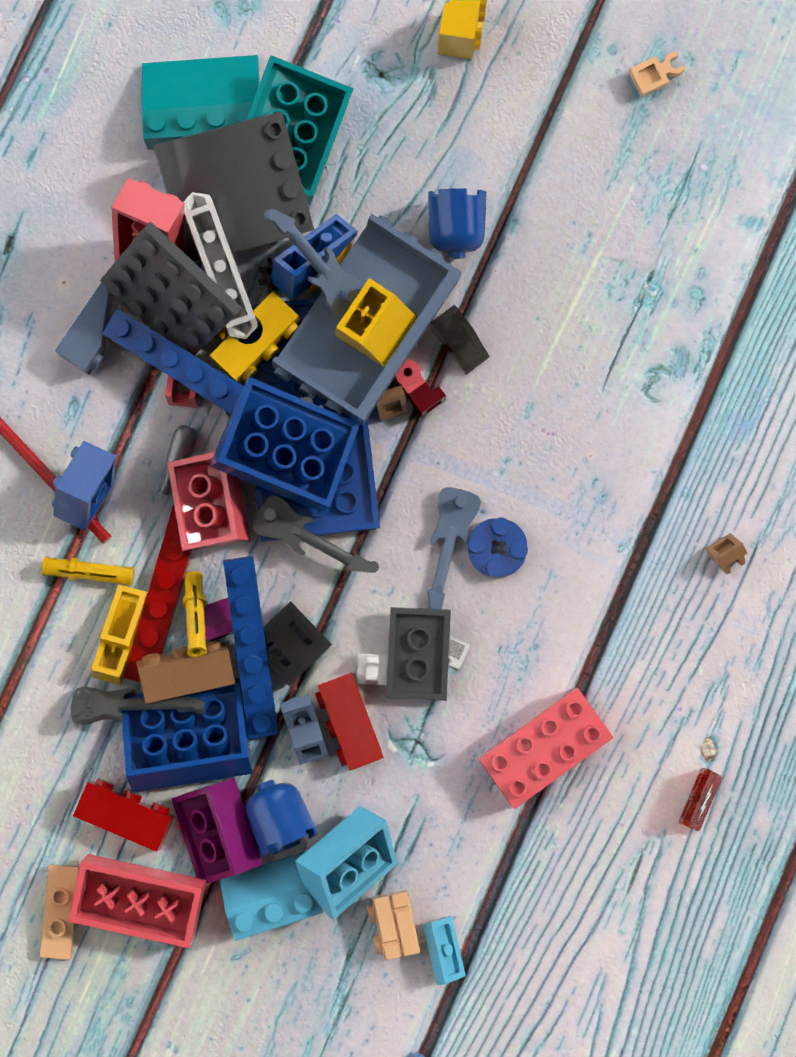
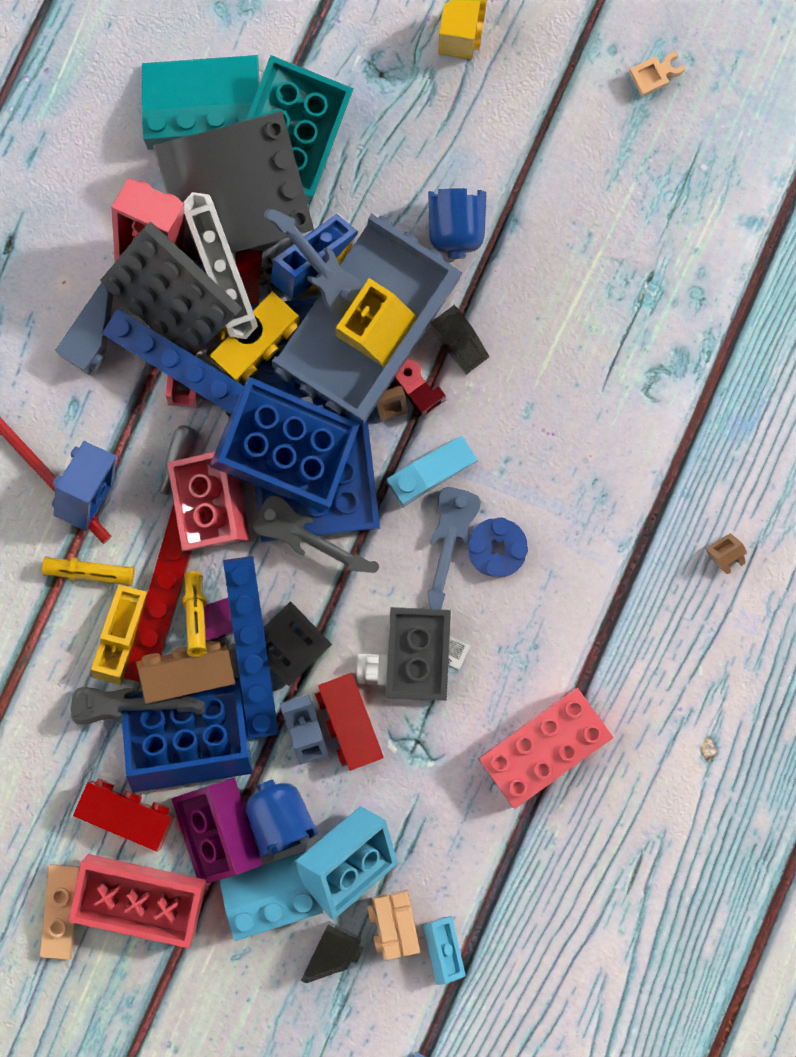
clear red slope [679,768,722,831] -> none
none -> red sticker [235,250,263,305]
none -> clear smoke slope [301,921,364,983]
none -> medium azure slope [387,436,478,508]

